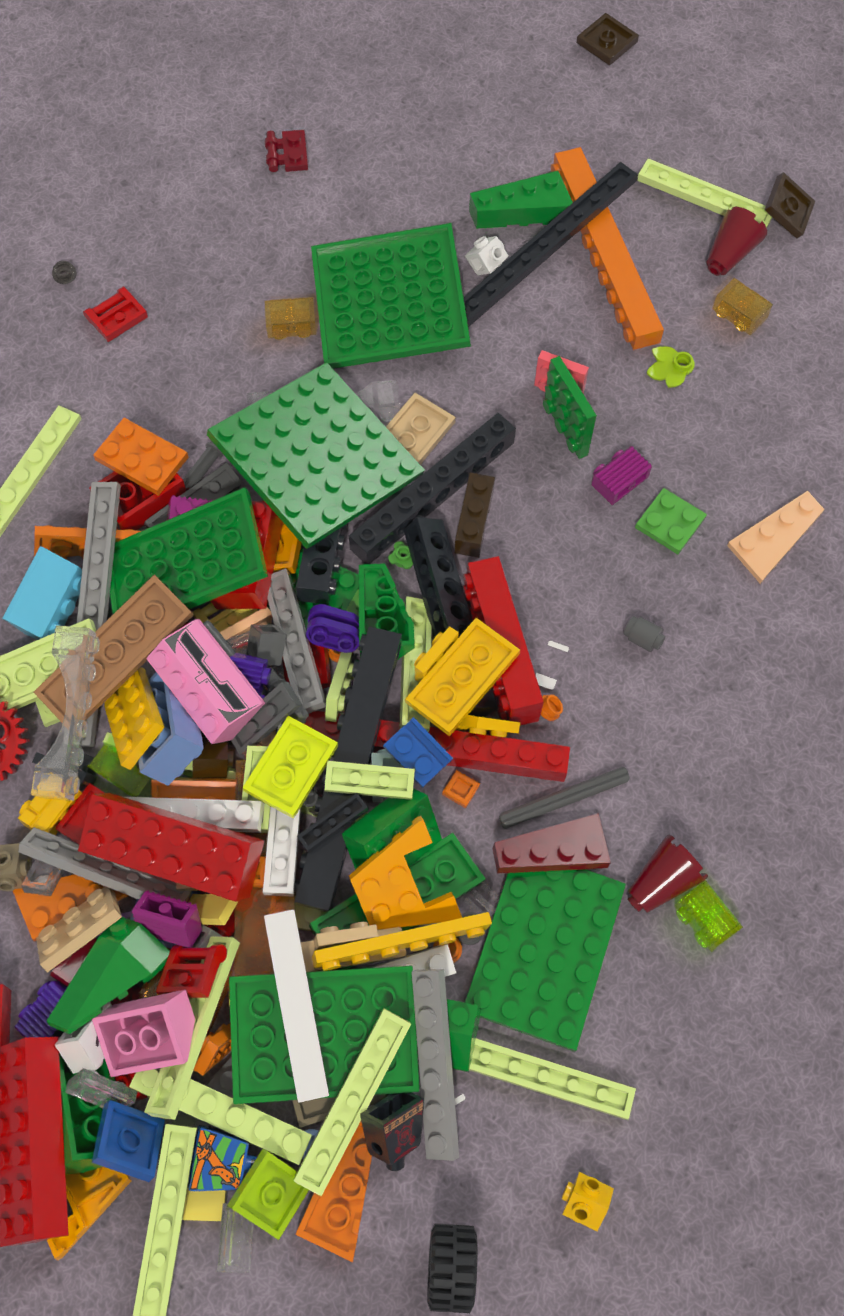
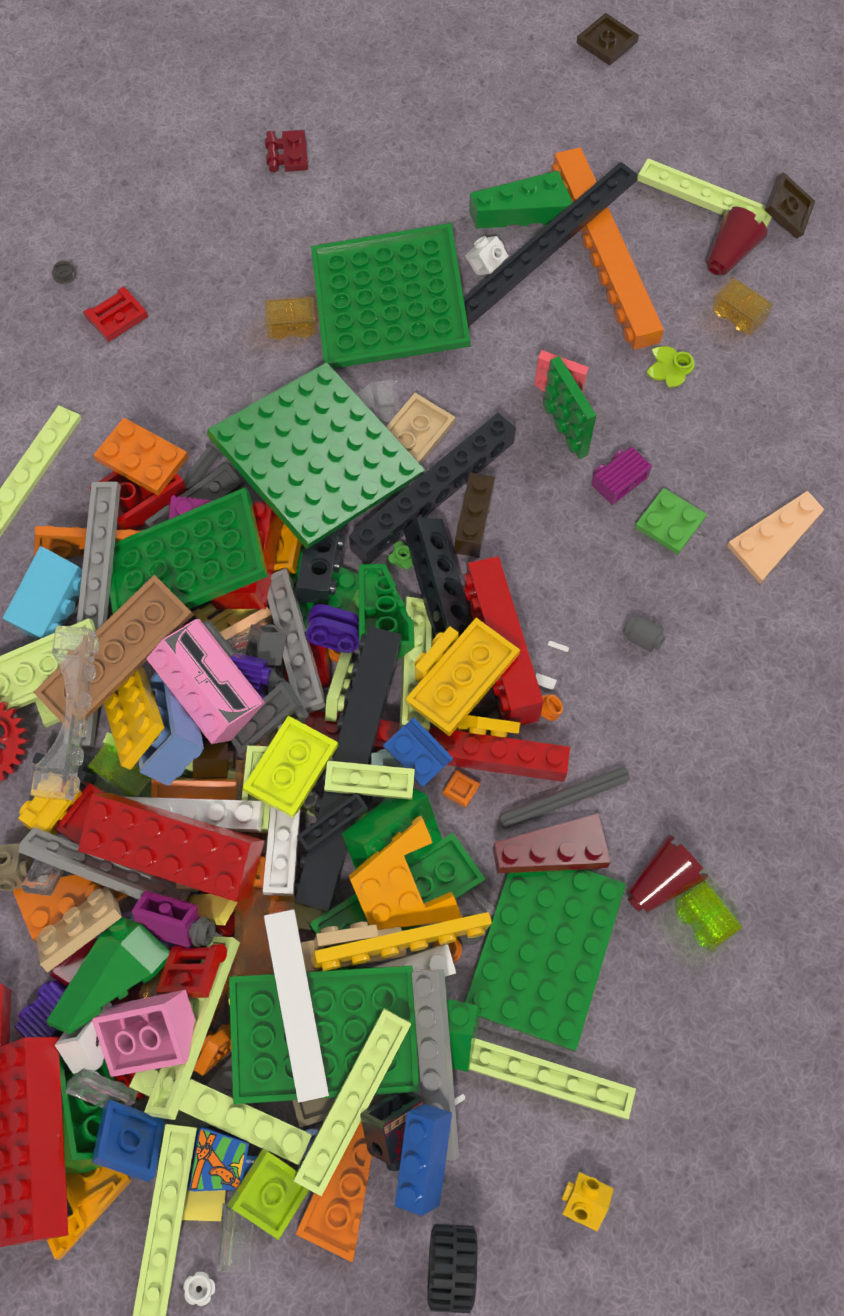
none -> white plate [183,1272,215,1306]
none -> dark grey plate [189,916,216,947]
none -> blue brick [395,1104,452,1216]

